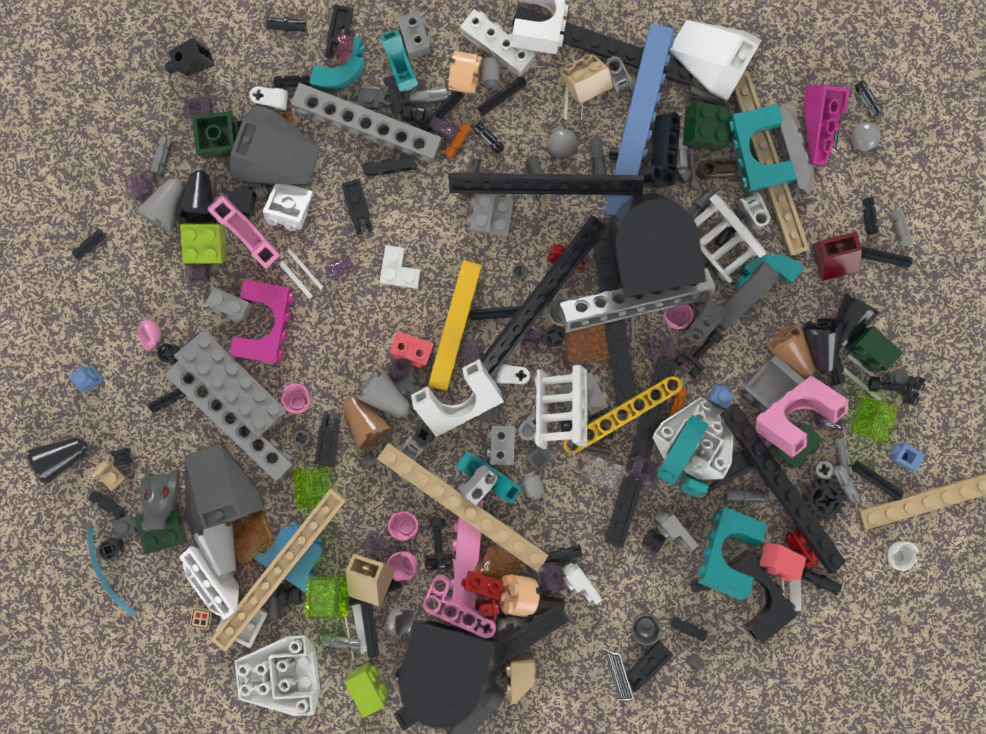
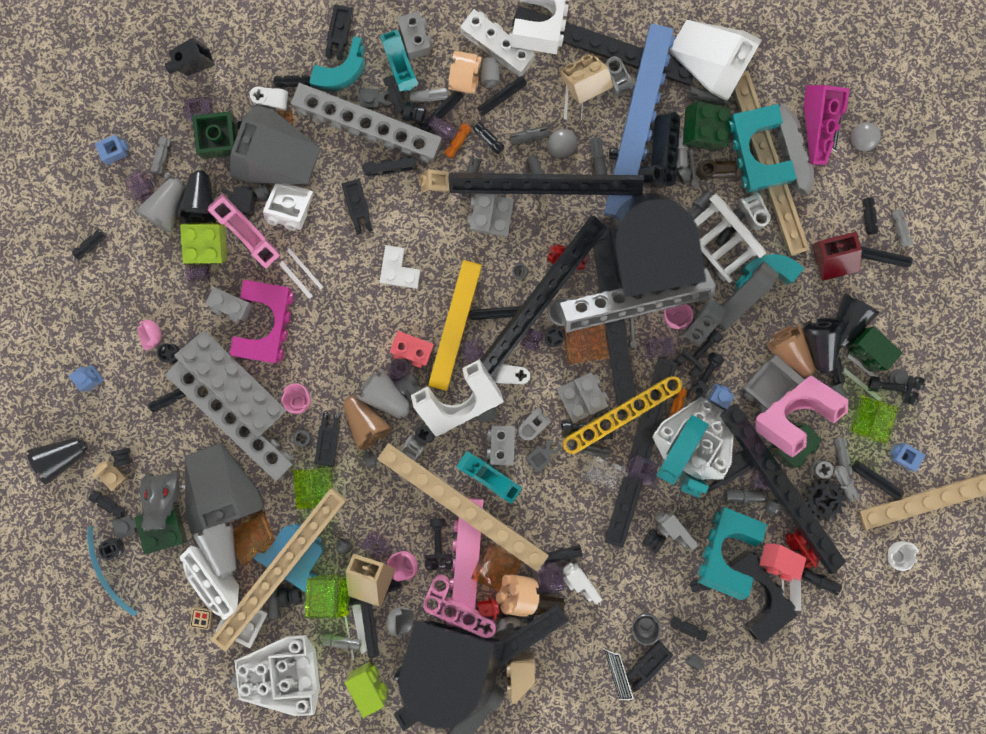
black pin [266,17,306,33] -> none
clear purple cone [324,256,354,280] -> none
clear pink plate [336,29,354,65] -> none
bright pink hair [388,511,419,541] -> none
light grey leg [458,465,497,505] -> none
red hinge [461,570,504,601] -> none
light grey brick [521,470,545,501] -> none
white fence [534,365,587,449] -> none
cone [814,412,846,431] -> none
black axle [855,80,883,116] -> none
none -> medium blue brick [95,135,129,165]
none -> dark grey hinge [336,538,353,555]
none -> tan bracket [419,169,449,192]
none -> dark grey pin [510,125,549,146]
none -> black bar [686,352,725,401]
none -> dark grey hinge [765,499,782,515]

